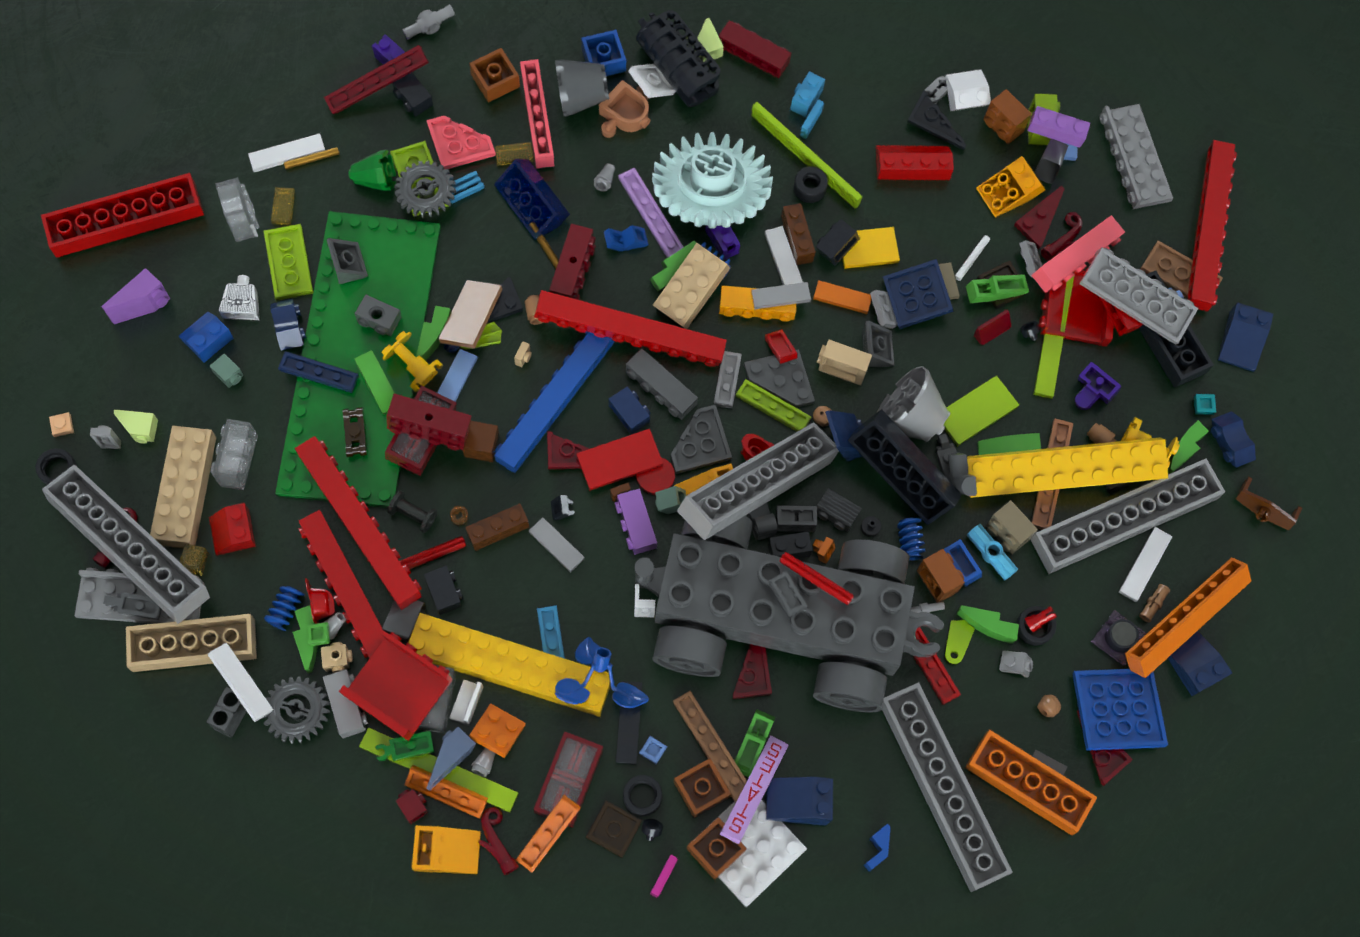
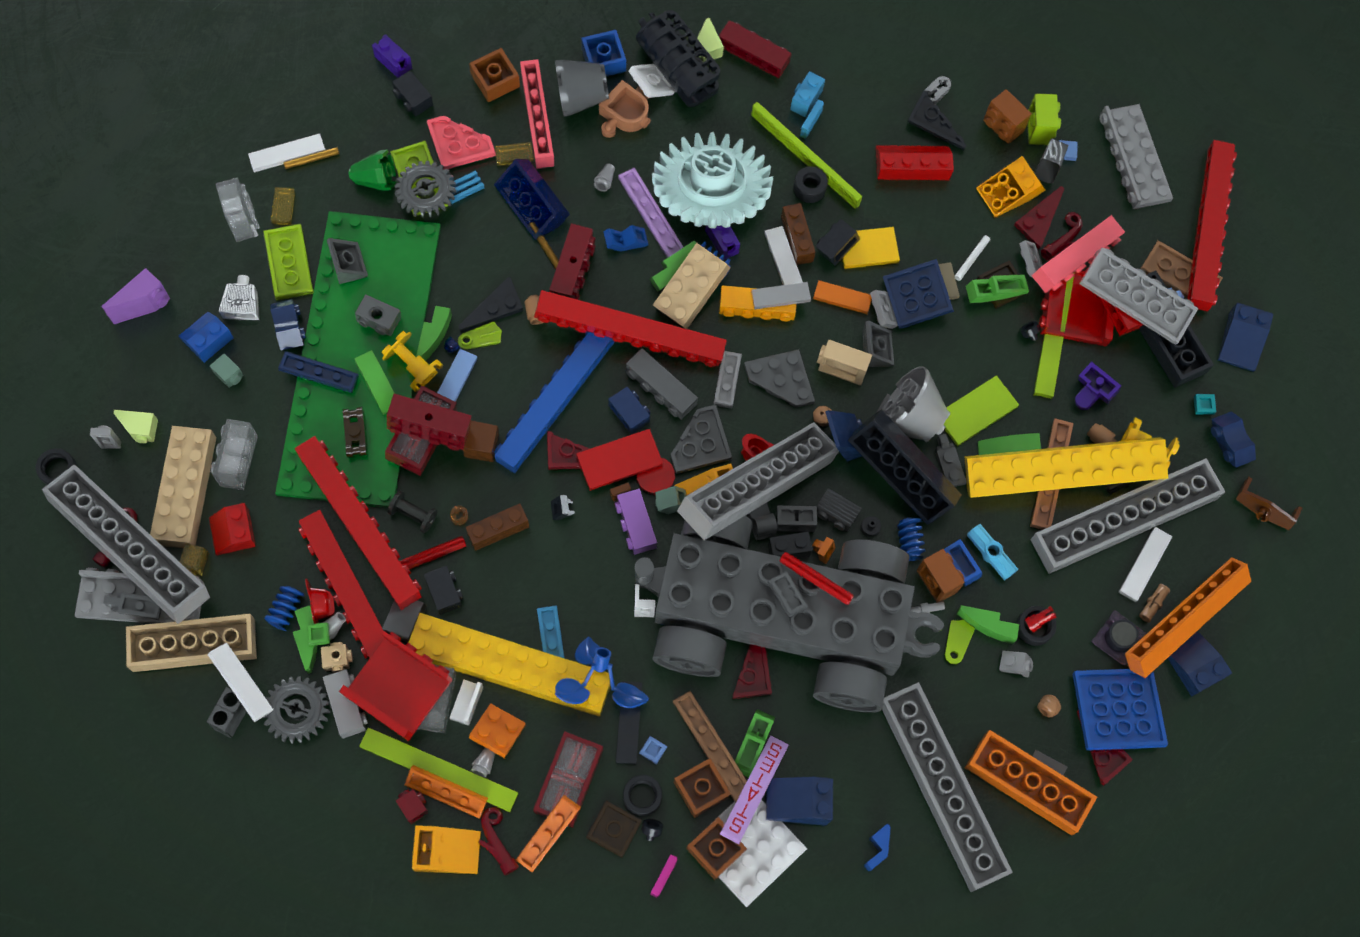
red brick [41,173,204,258] -> none
light nougat plate [49,412,74,437] -> none
dark red plate [324,45,429,115] -> none
green plate [375,731,434,761] -> none
light grey pin [402,4,455,40] -> none
sand blue slope [427,727,476,791] -> none
tile [439,280,503,349] -> none
tan plate [514,342,532,367] -> none
light grey tile [529,518,585,573] -> none
lime tile [735,379,812,432] -> none
red tile [765,329,798,364] -> none
red tile [913,627,961,705] -> none
white slope [945,69,991,111] -> none
dark grey brick [948,452,977,496] -> none
dark red slope [974,309,1011,345] -> none
dark tan brick [986,500,1038,555] -> none
medium lavender brick [1027,106,1090,148] -> none
bright green slope [1168,420,1209,475] -> none

